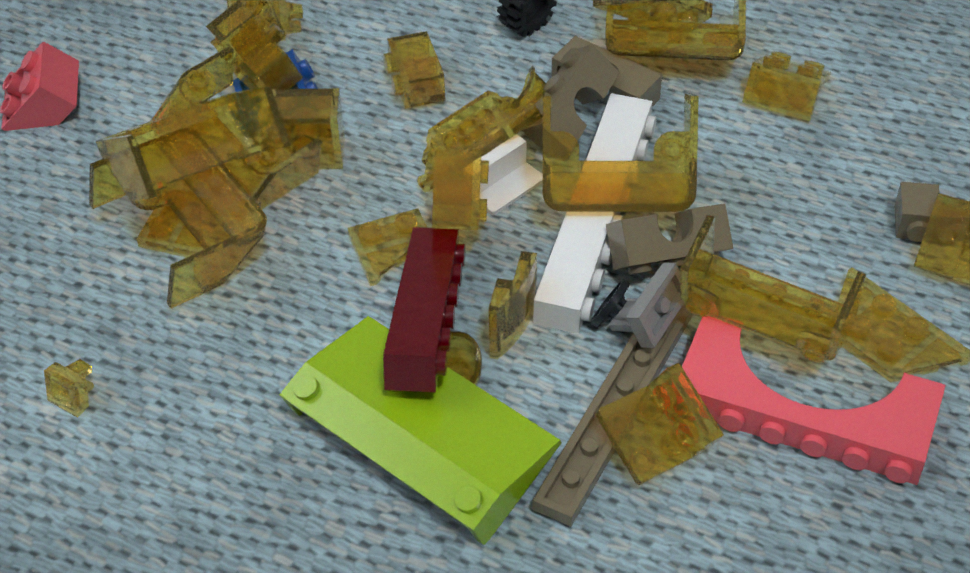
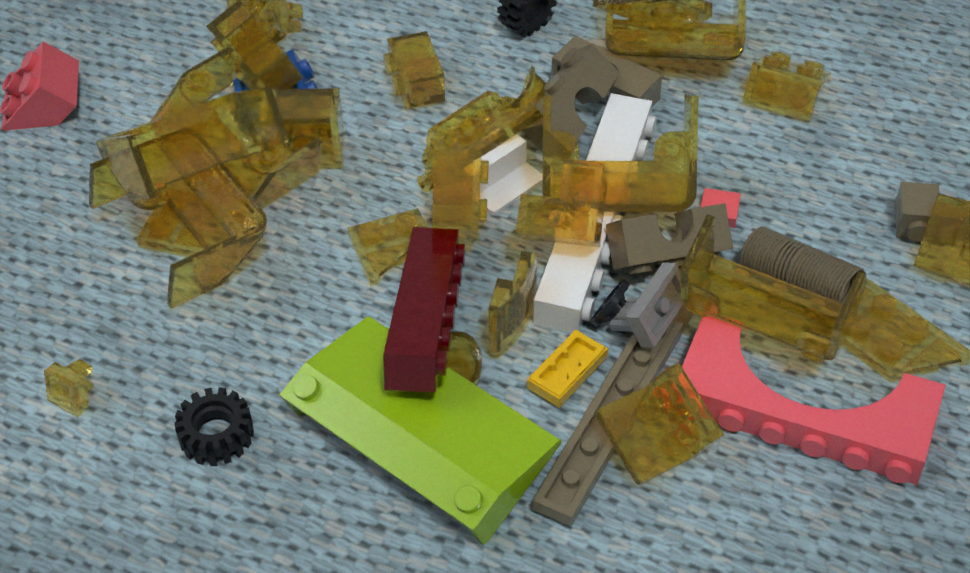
none -> black tyre [174,387,254,466]
none -> clear yellow brick [516,159,609,247]
none -> yellow plate [527,329,608,408]
none -> coral tile [701,188,741,228]
none -> dark tan piece [740,226,866,315]

